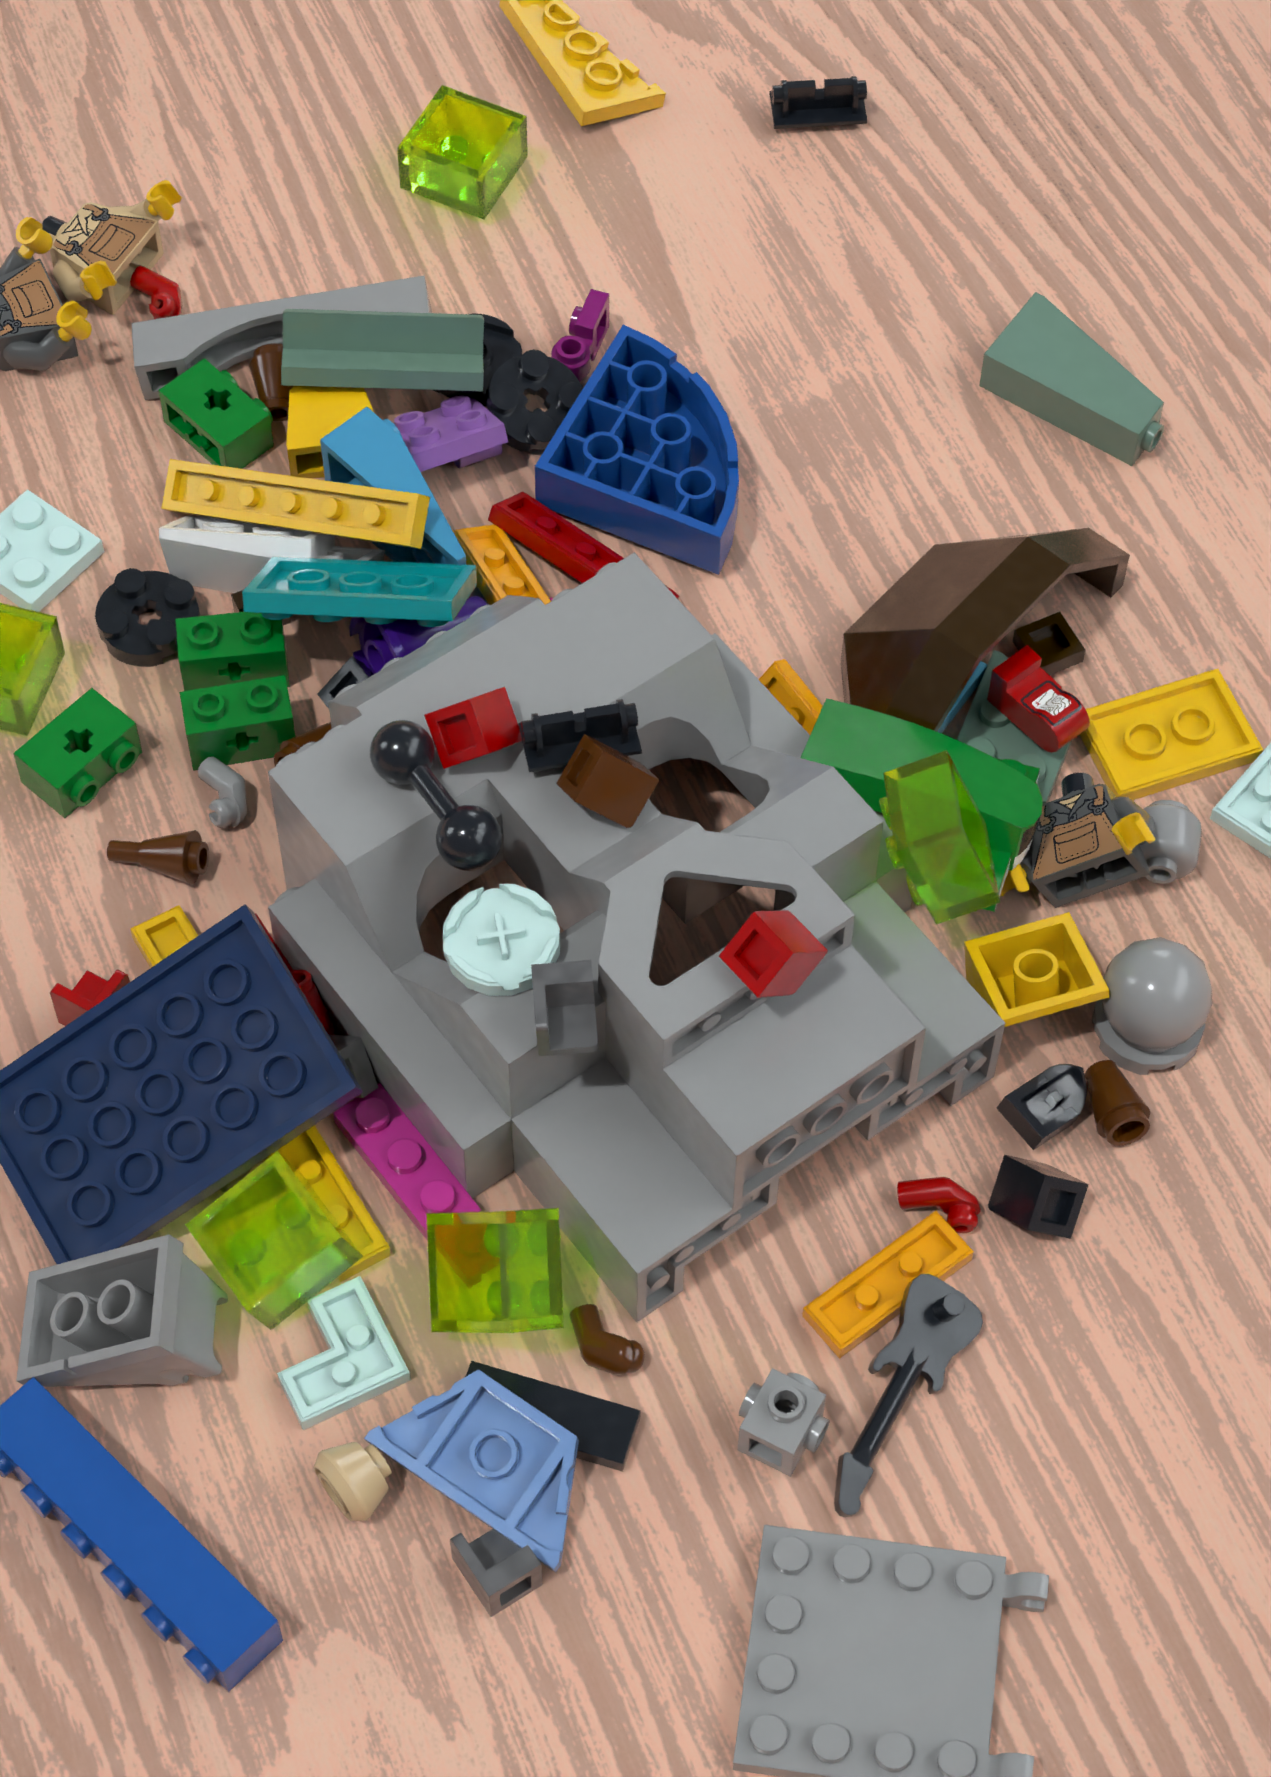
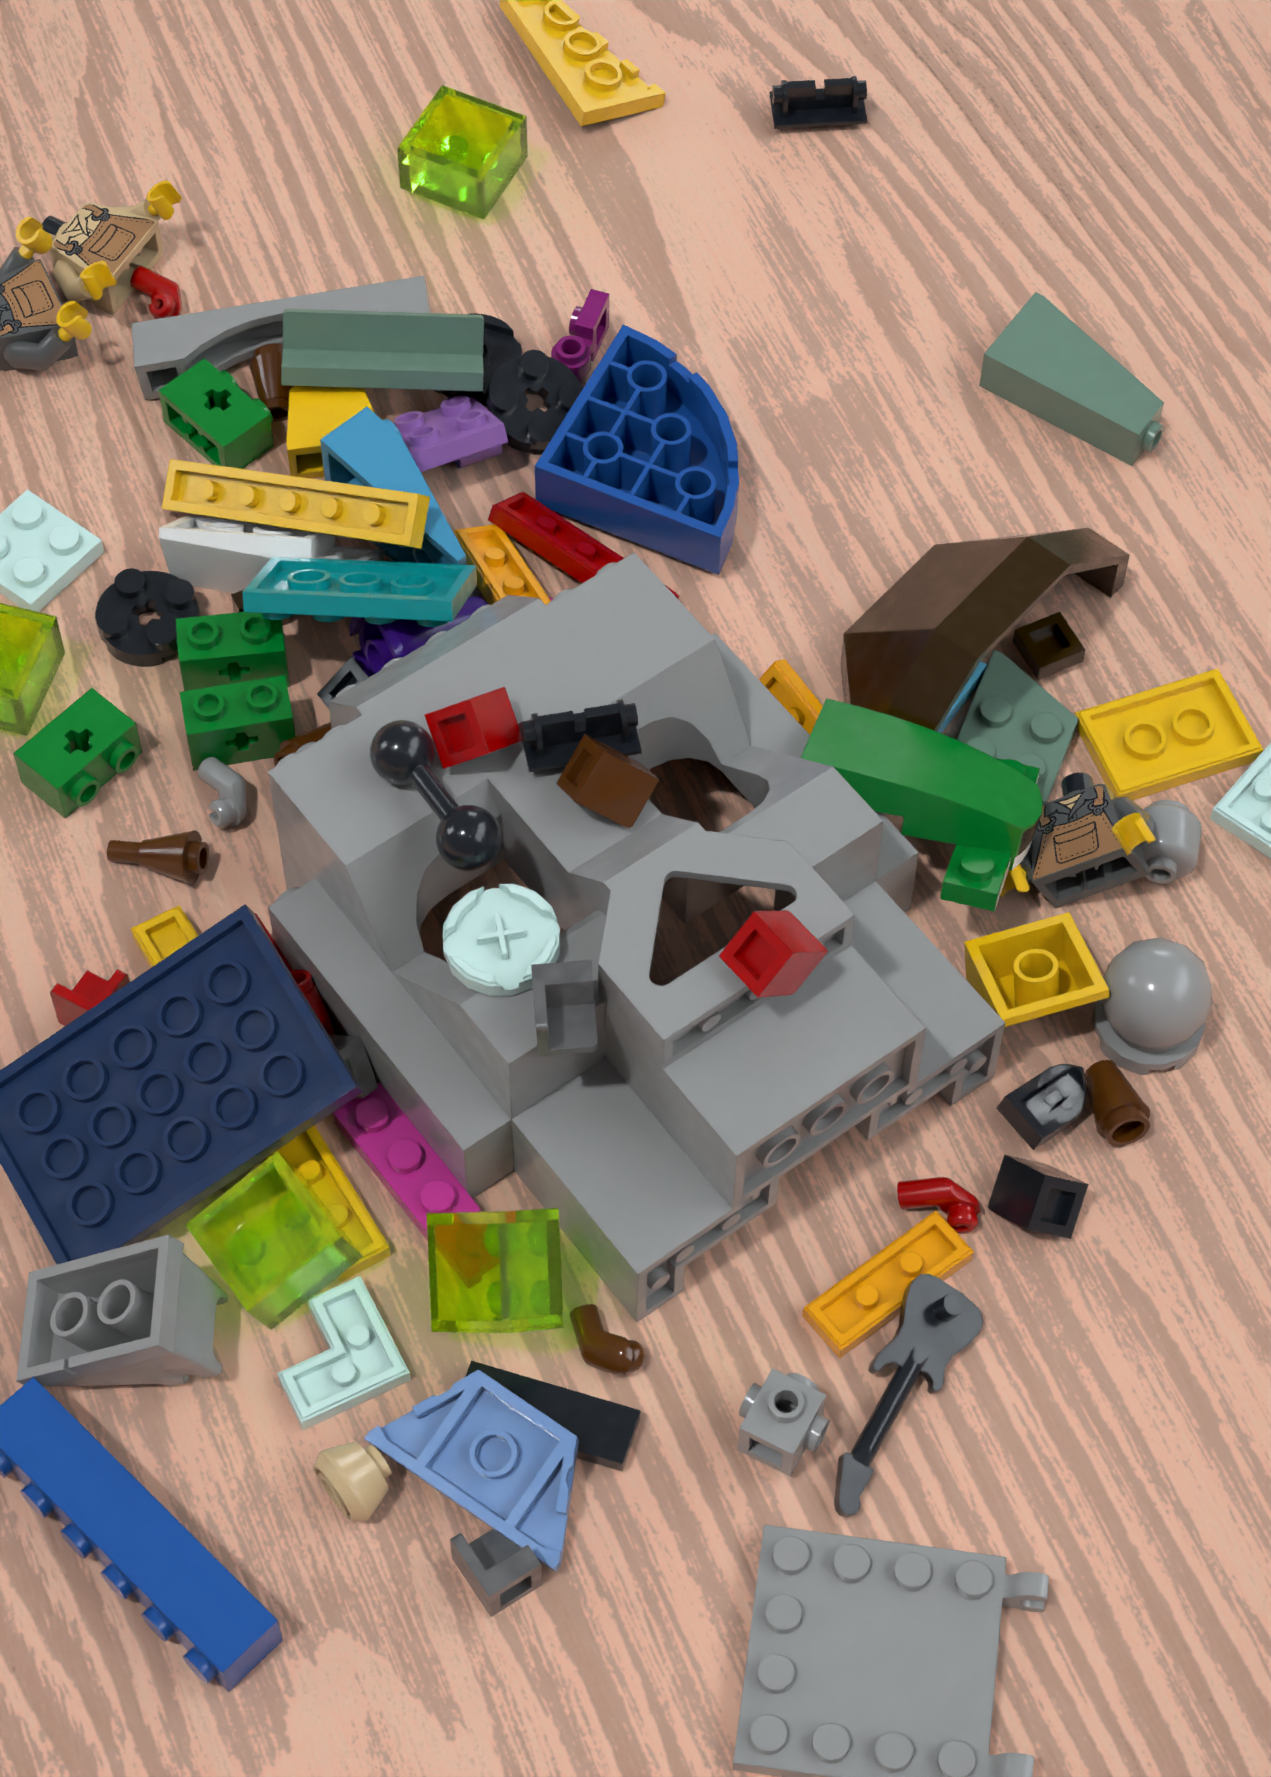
clear neon green piece [879,750,1000,924] -> none
red leg [987,645,1090,753] -> none

